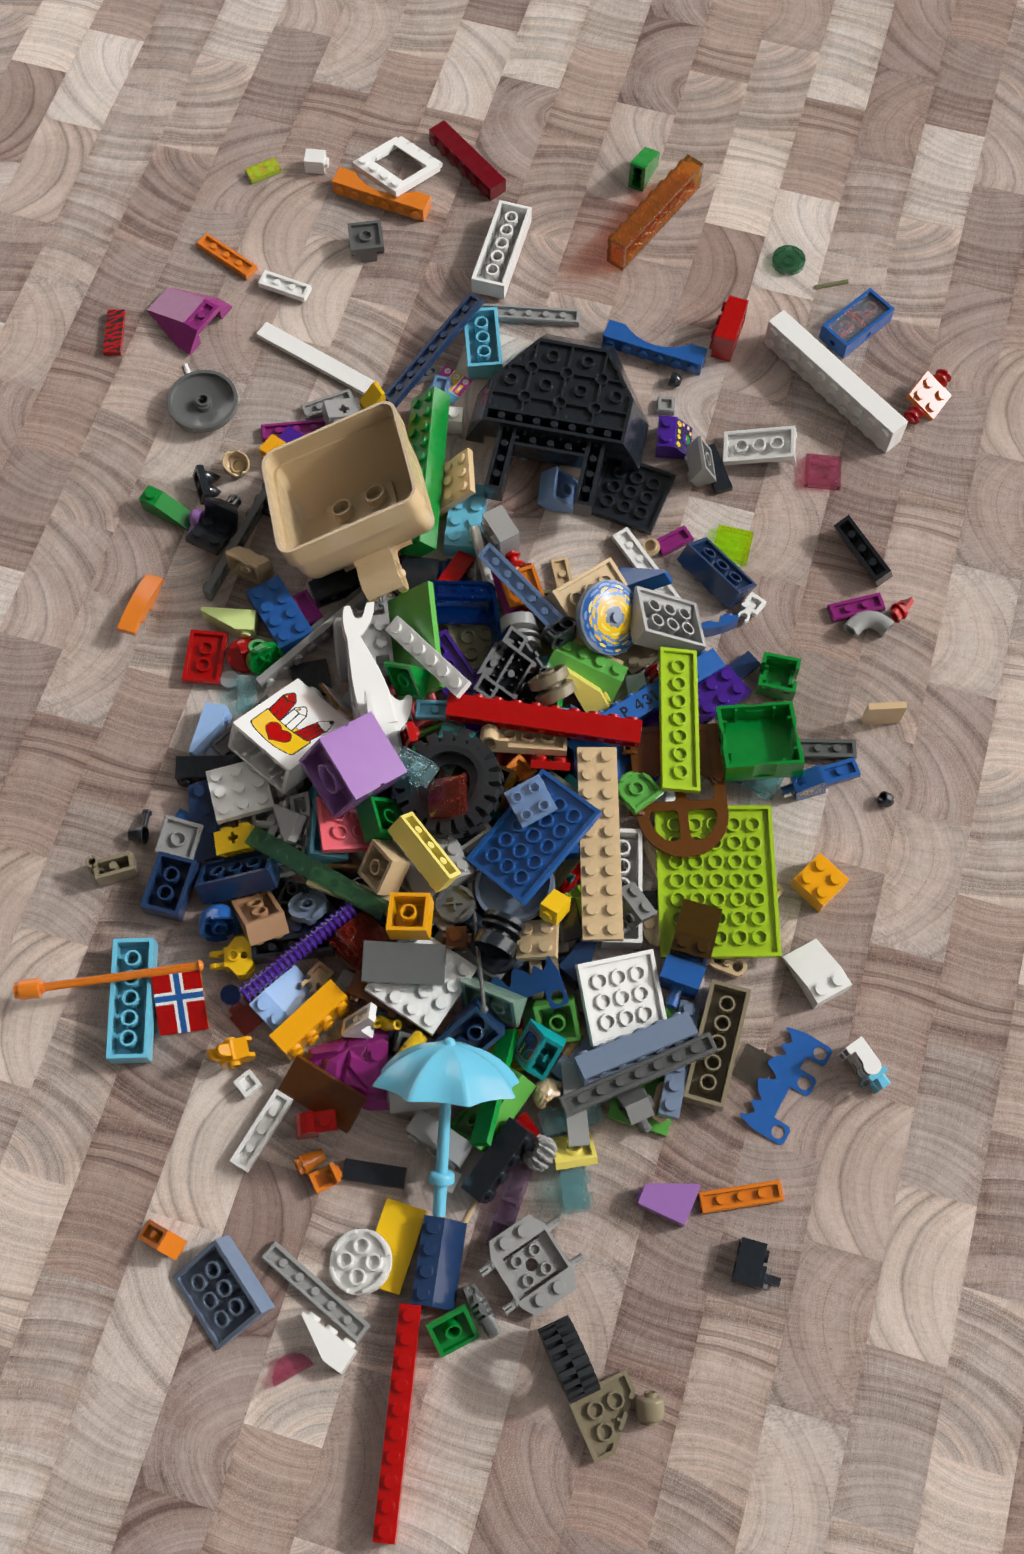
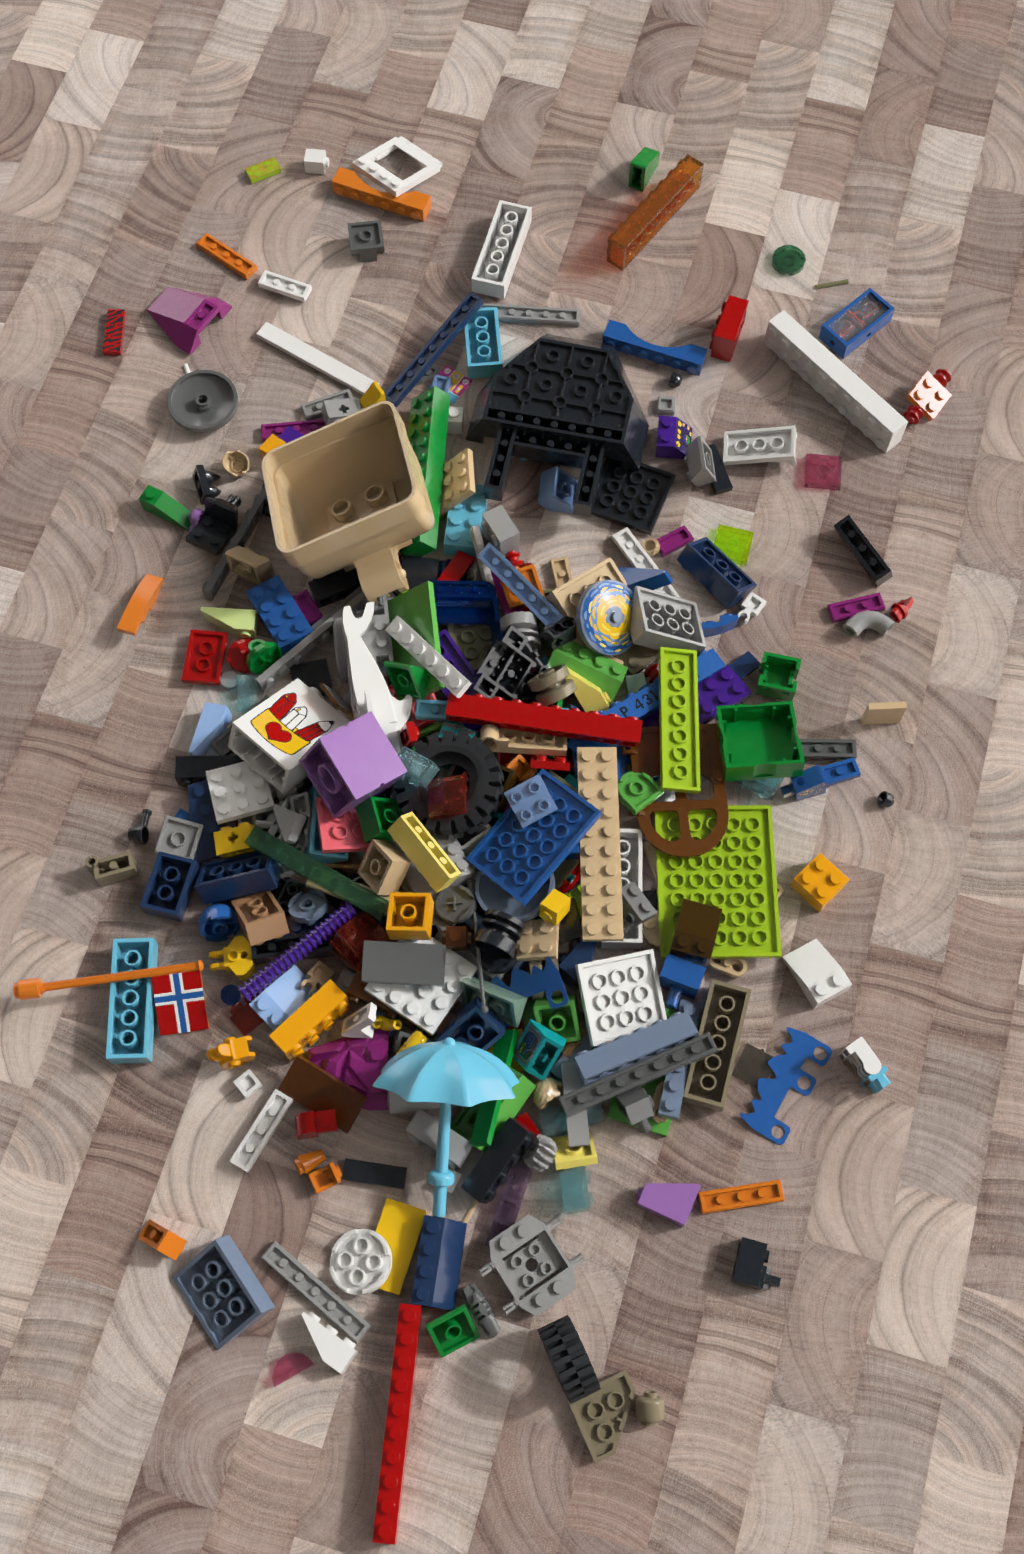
dark red brick [429,120,506,201] -> none

